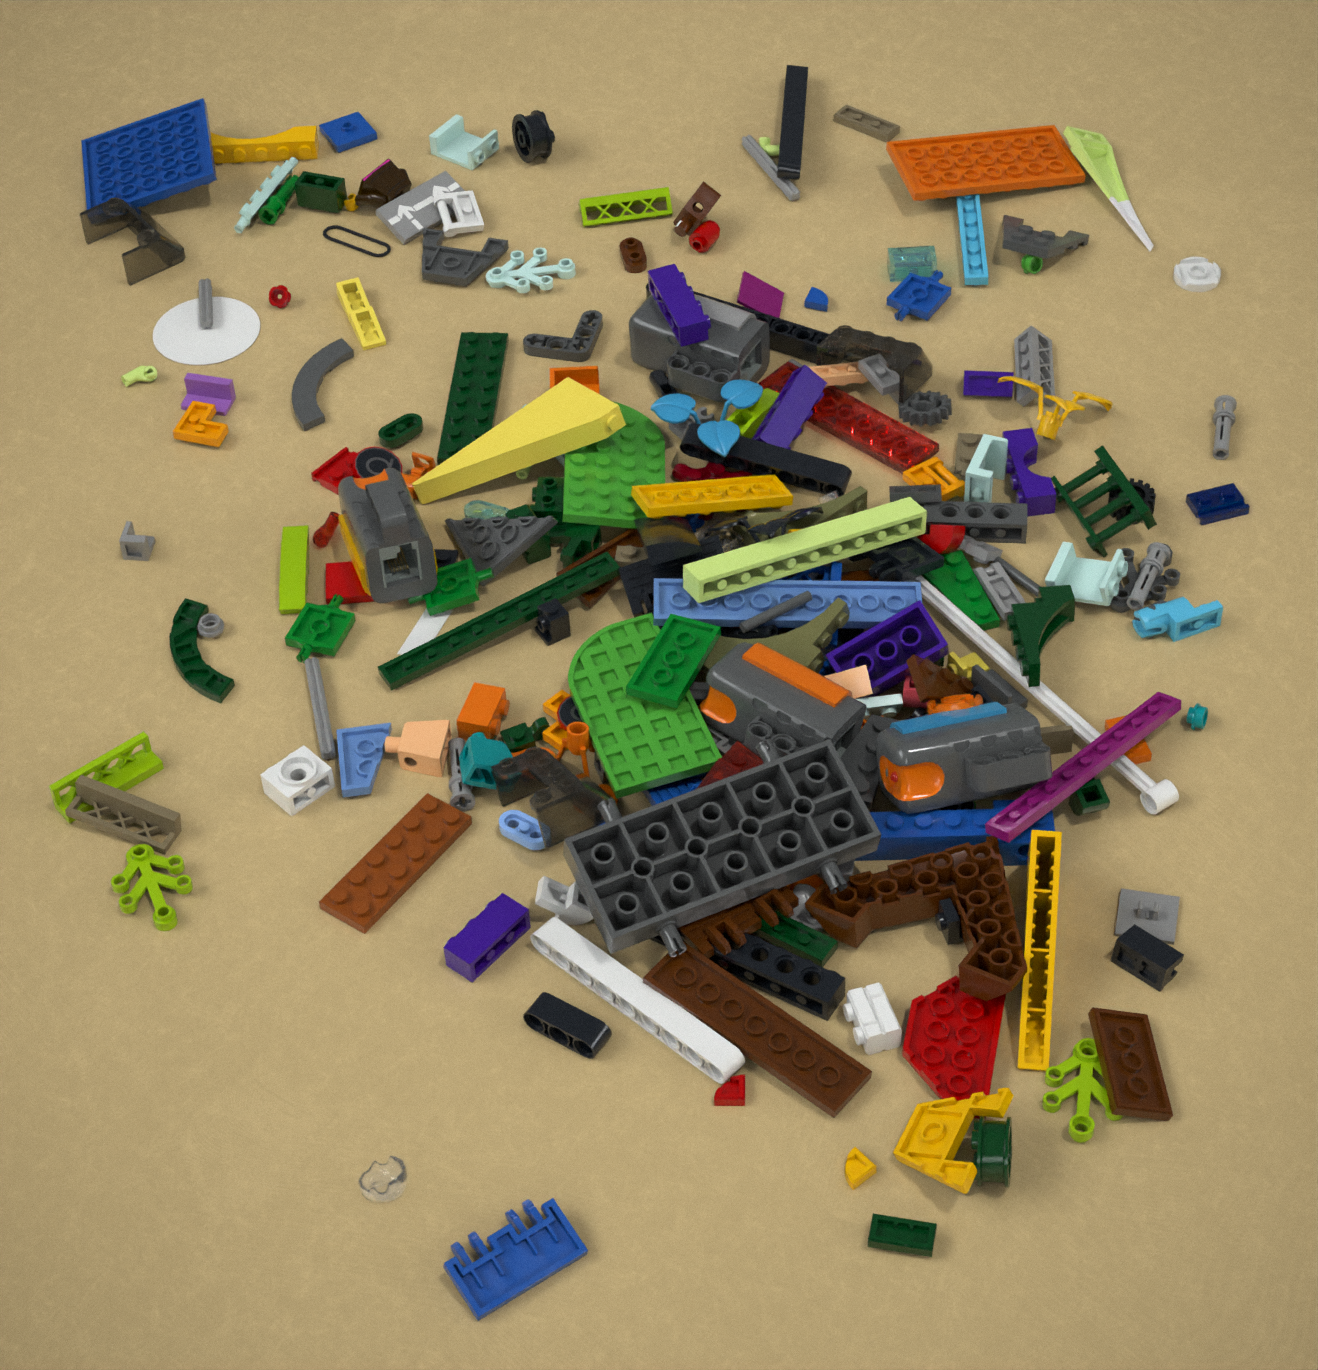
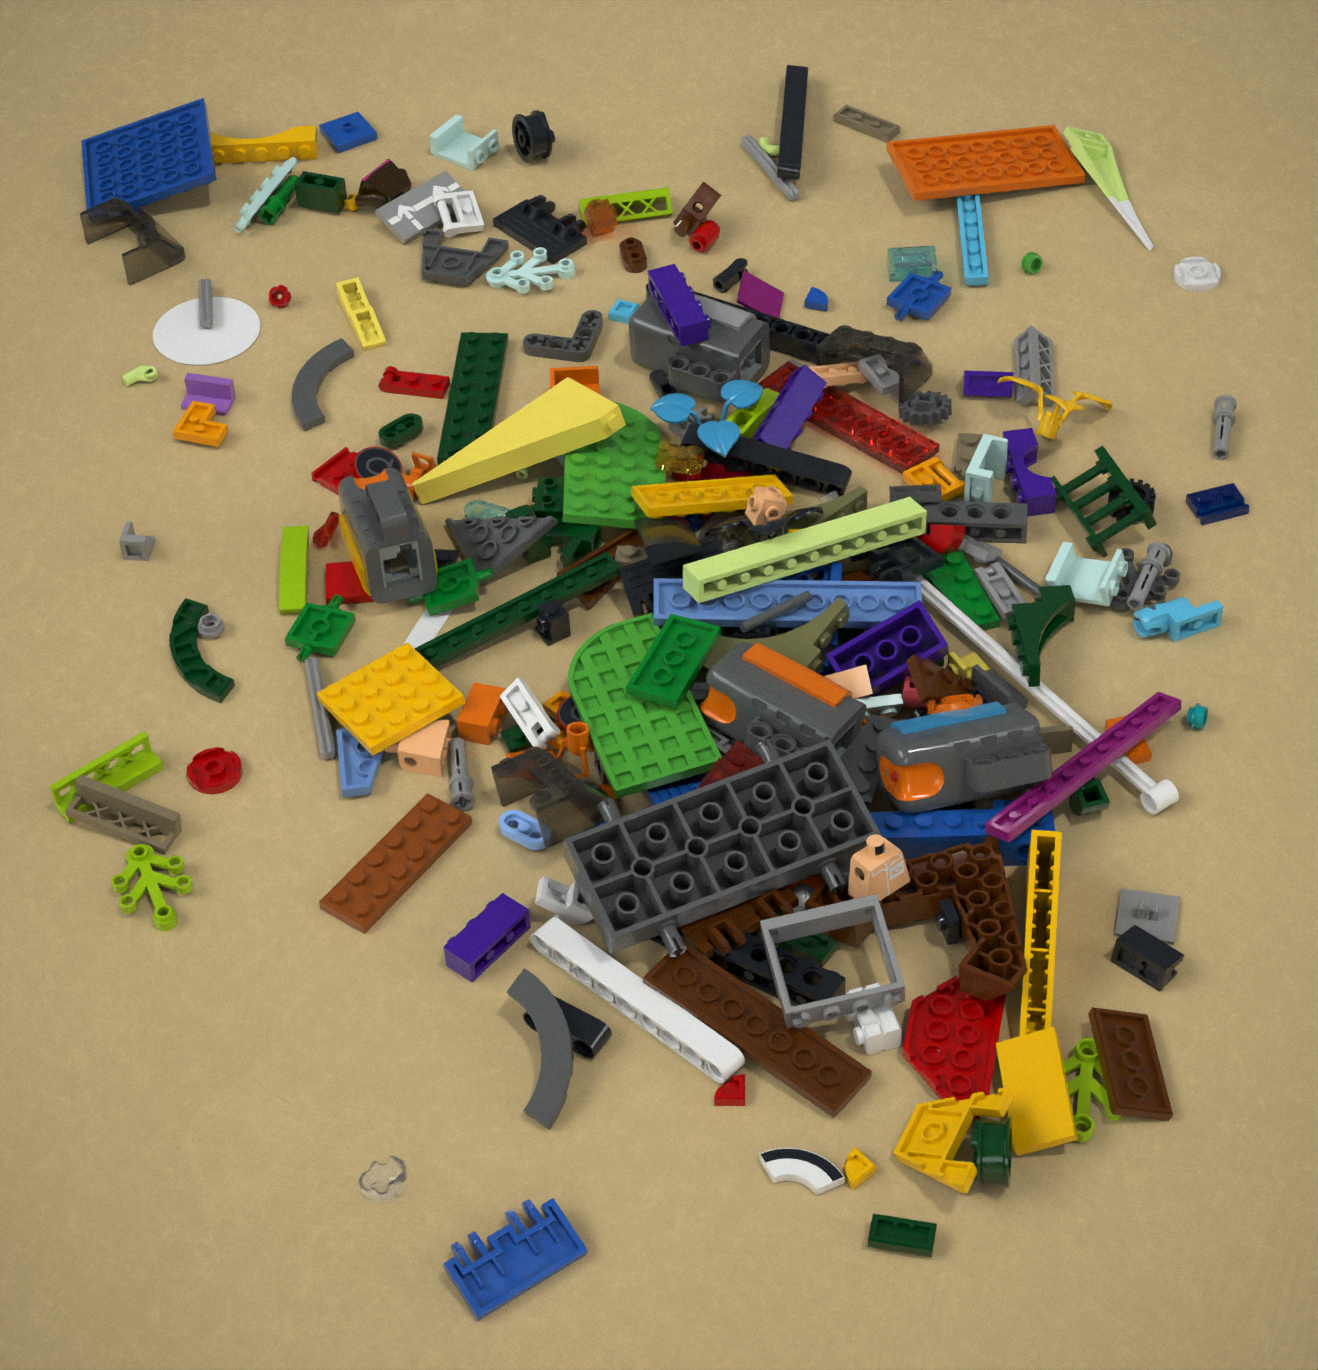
white brick [260,745,335,816] -> none
black piece [323,225,391,257] -> none
teal torso [459,732,522,792] -> none
dark grey wing [1002,215,1089,259] -> none
none -> red tile [187,747,243,794]
none -> yellow plate [316,642,465,756]
none -> red plate [378,366,450,399]
none -> black hinge [493,195,587,264]
none -> white plate [500,678,561,752]
none -> dark grey tile [507,968,574,1130]
none -> clear orange brick [583,199,618,238]
none -> medium azure tile [608,299,639,324]
none -> clear yellow leg [655,435,705,475]
none -> black bar [713,258,749,292]
none -> light nougat brick [745,486,787,525]
none -> white tile [759,1148,845,1196]
none -> light grey window [760,894,905,1028]
none -> light nougat torso [848,834,910,901]
none -> yellow tile [996,1027,1078,1156]

